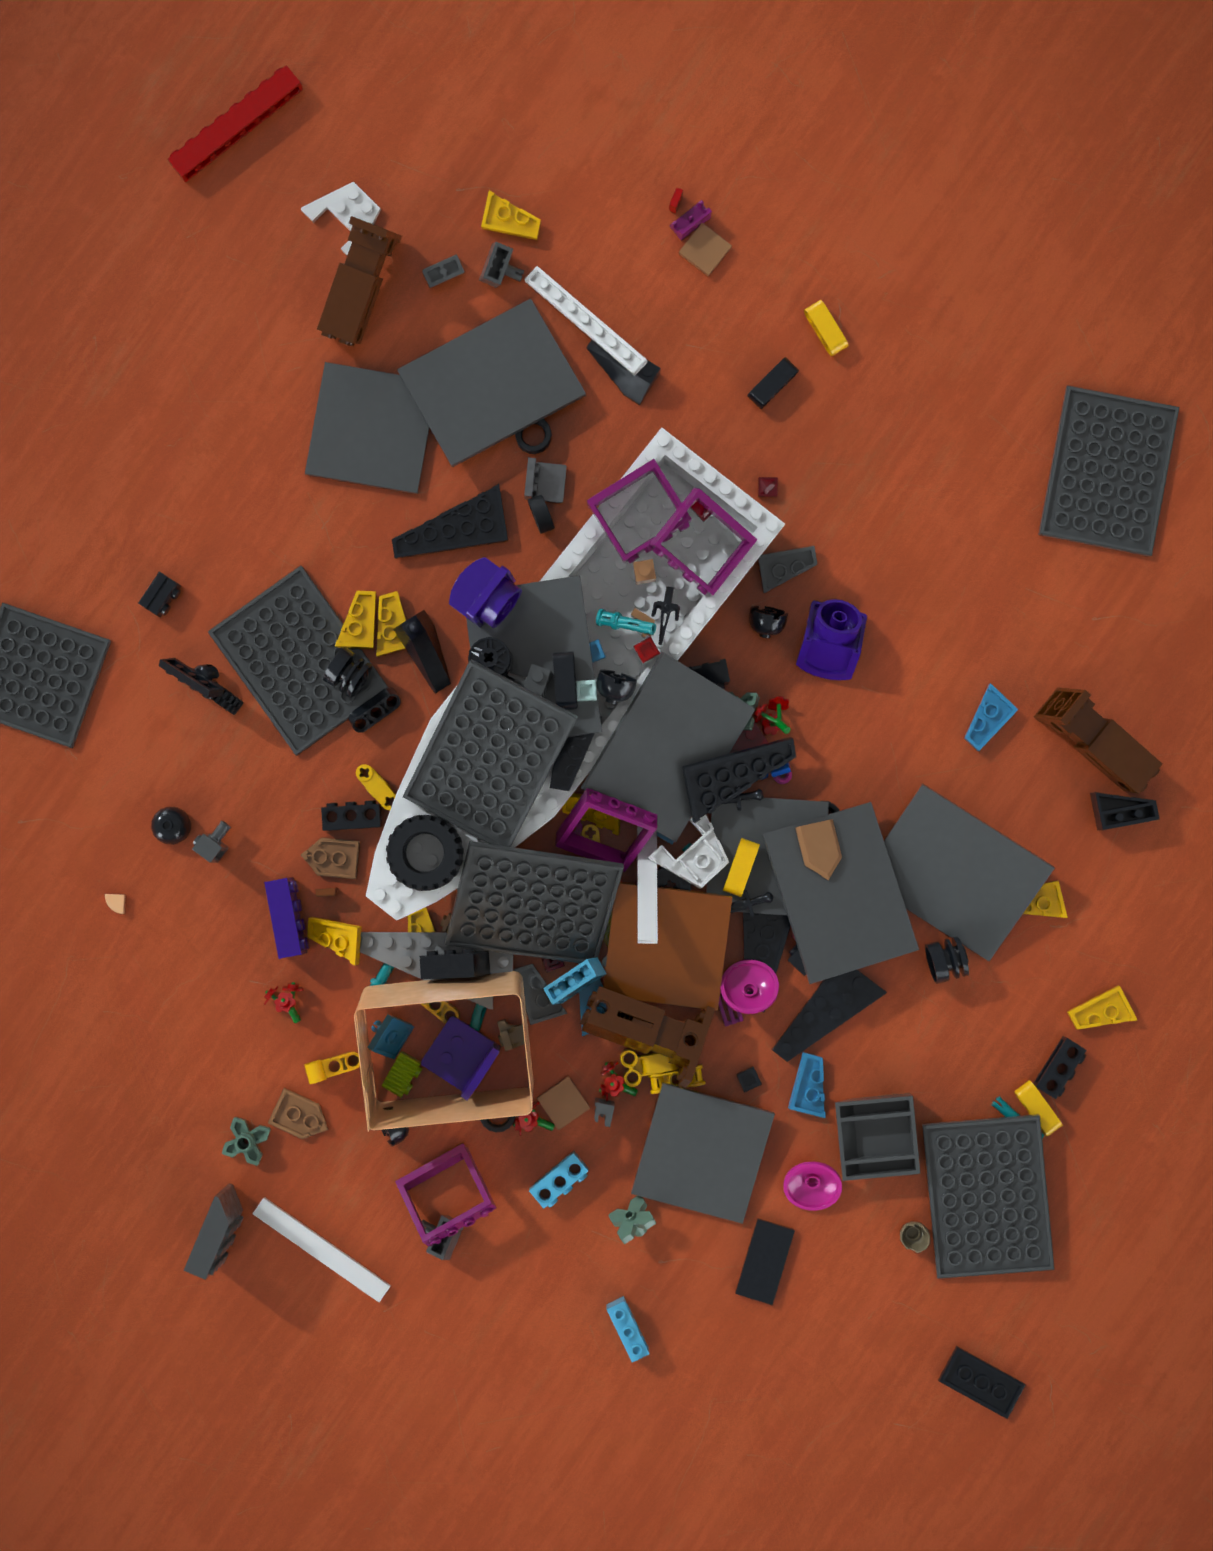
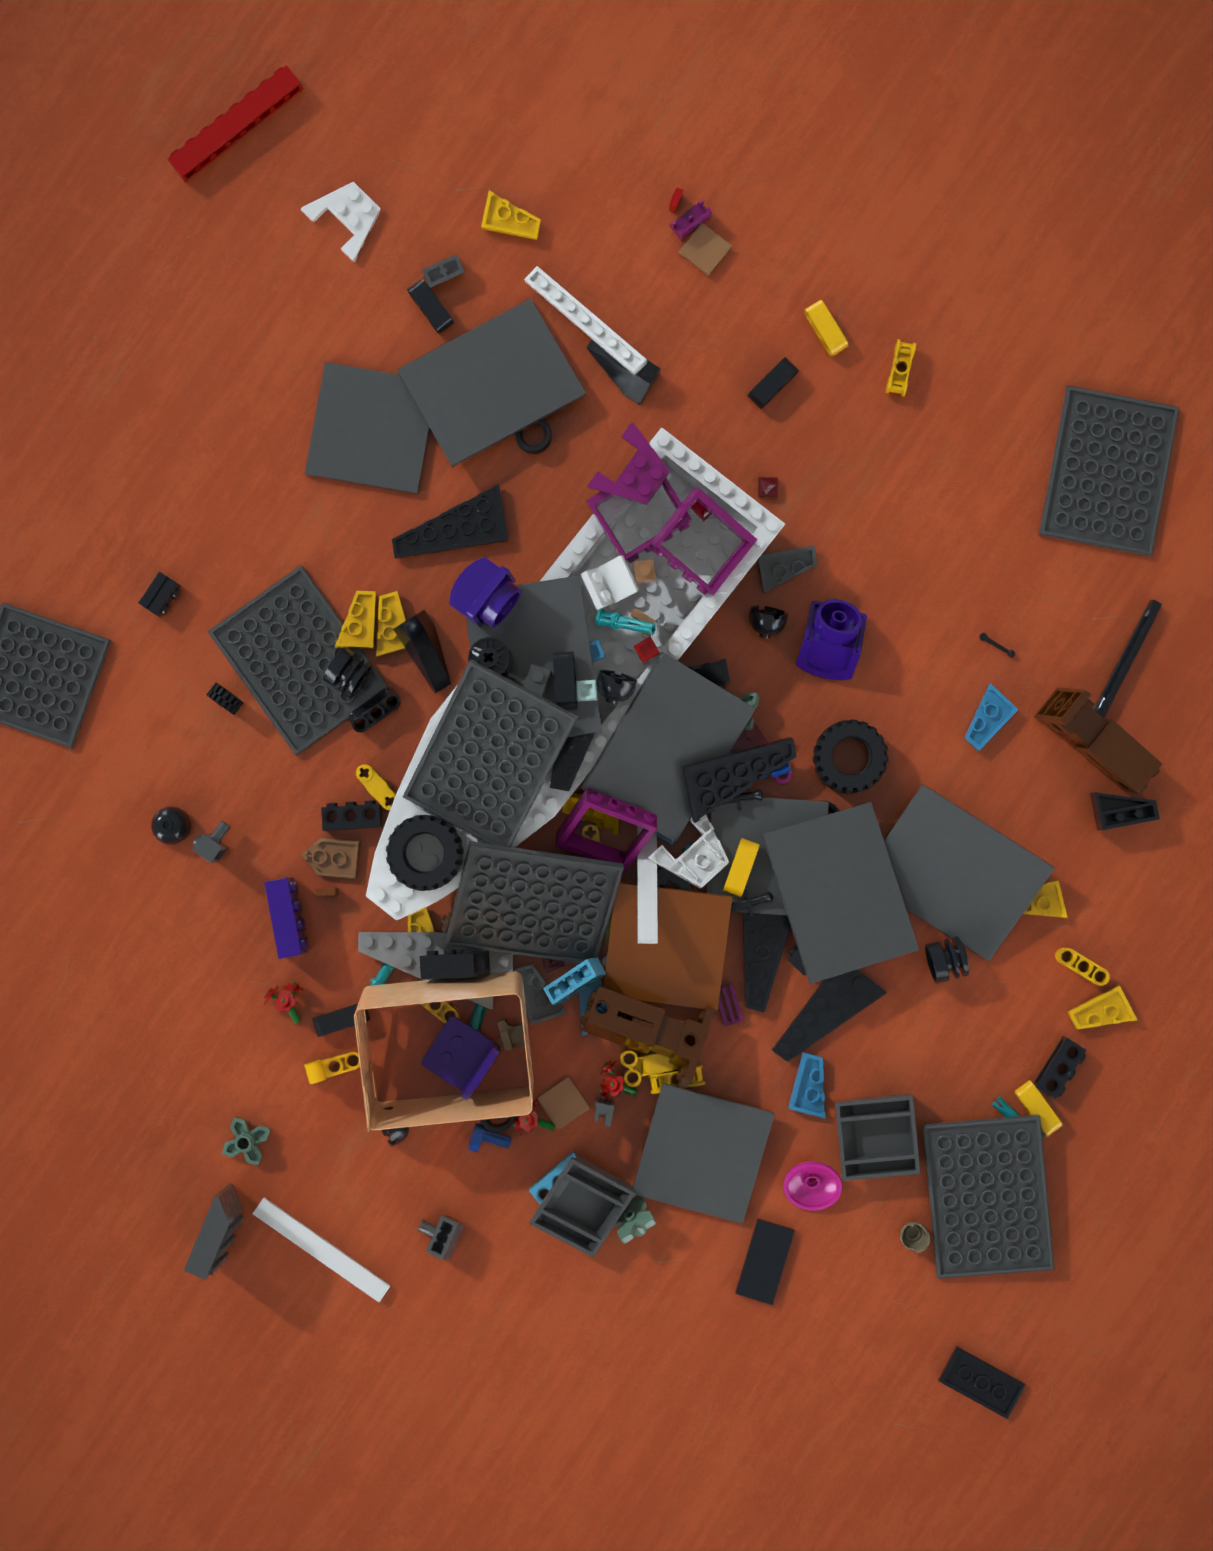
light nougat tile [105,894,126,914] -> none
black plate [159,658,224,699] -> none
medium nougat tile [268,1088,328,1139] -> none
yellow wing [307,917,362,966] -> none
reddish brown brick [317,216,402,346] -> none
dark azure tile [367,1014,414,1059] -> none
lime brick [382,1051,423,1098] -> none
magenta window [395,1143,497,1247] -> none
dark grey brick [479,242,524,288] -> none
flat silver bracket [524,457,567,503] -> none
black tyre [528,495,555,534] -> none
medium azure brick [606,1296,650,1363] -> none
black piece [651,586,680,645] -> none
dark pink dish [720,960,779,1014] -> none
black tile [736,1066,762,1093] -> none
red plant [754,696,791,735] -> none
medium nougat tile [795,819,842,880] -> none
none -> black beam [312,1004,371,1037]
none -> black beam [407,278,454,334]
none -> blue piece [468,1124,512,1152]
none -> dark grey slope [529,1157,636,1257]
none -> white bracket [581,555,639,610]
none -> magenta wing [588,422,670,505]
none -> black tyre [813,719,889,794]
none -> yellow piece [885,339,916,397]
none -> black hinge [979,633,1015,657]
none -> yellow beam [1055,947,1110,986]
none -> black piece [1094,600,1162,718]

